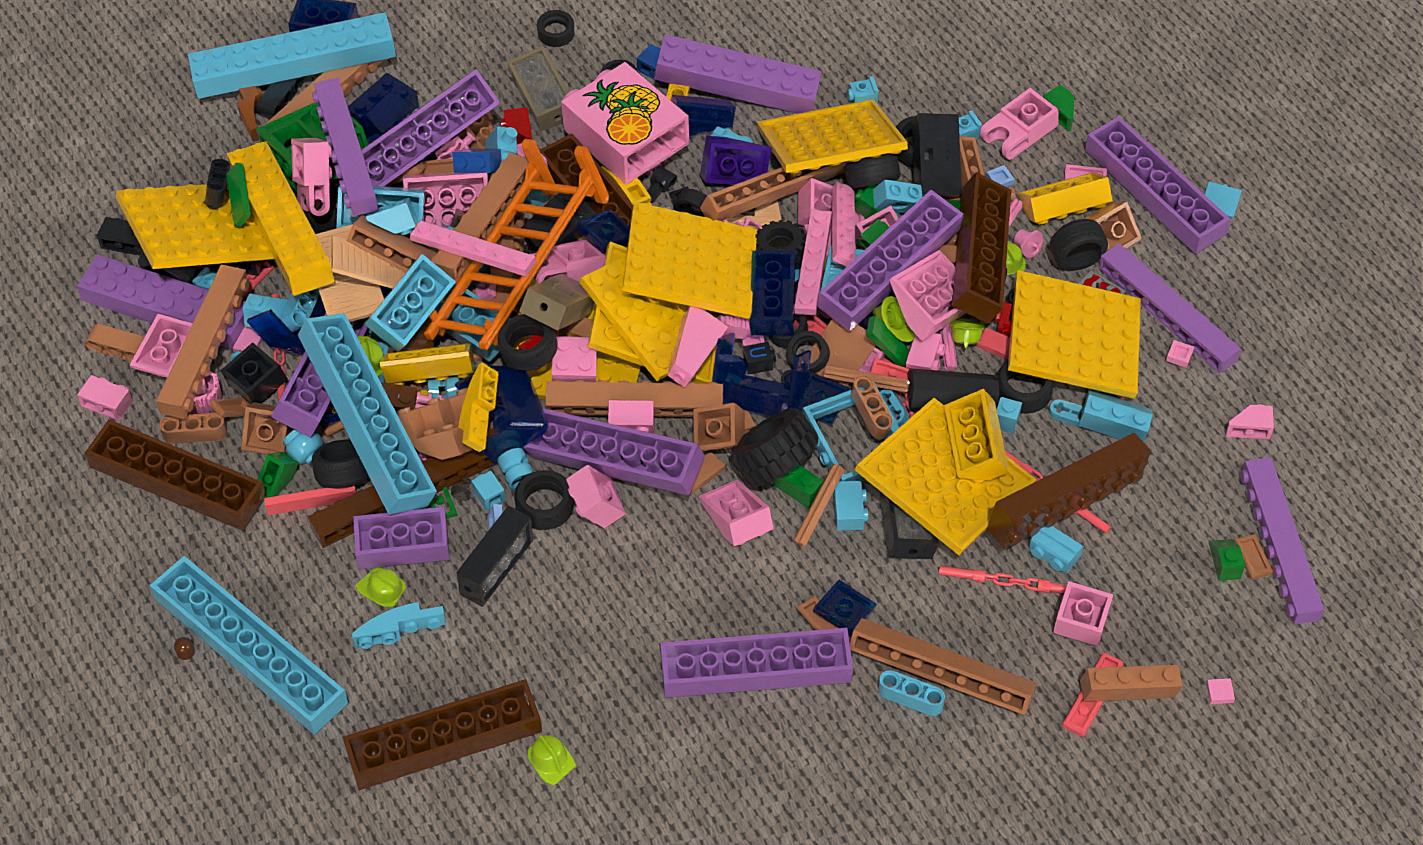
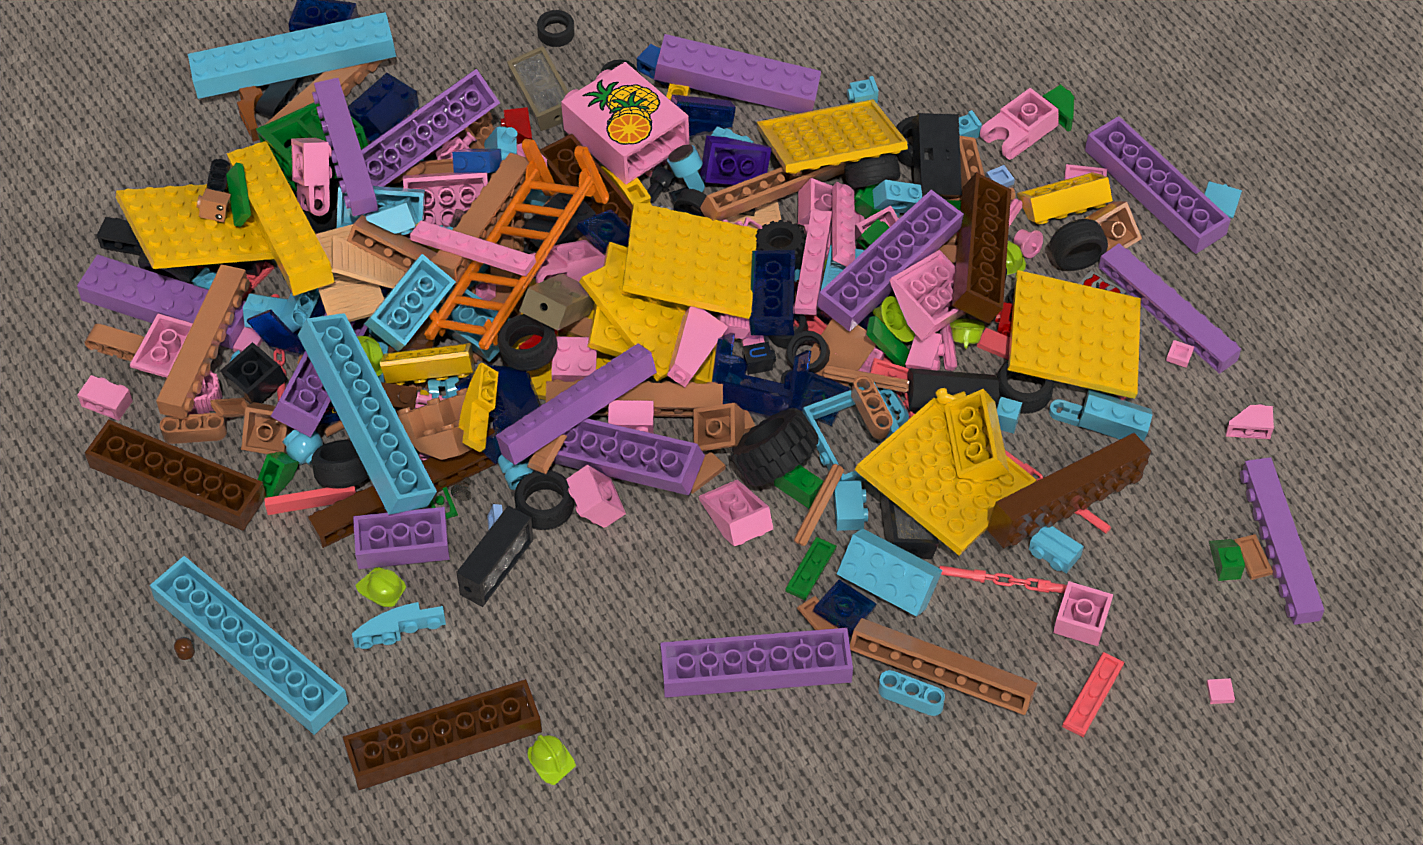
medium azure brick [472,471,506,511] -> none
nougat brick [1080,665,1183,702] -> none
none -> nougat brick [197,189,231,222]
none -> medium lavender brick [496,343,657,465]
none -> nougat tile [527,434,567,474]
none -> medium azure piece [667,145,705,192]
none -> green tile [785,537,837,601]
none -> medium azure brick [837,529,943,617]
none -> yellow arm [935,388,966,405]

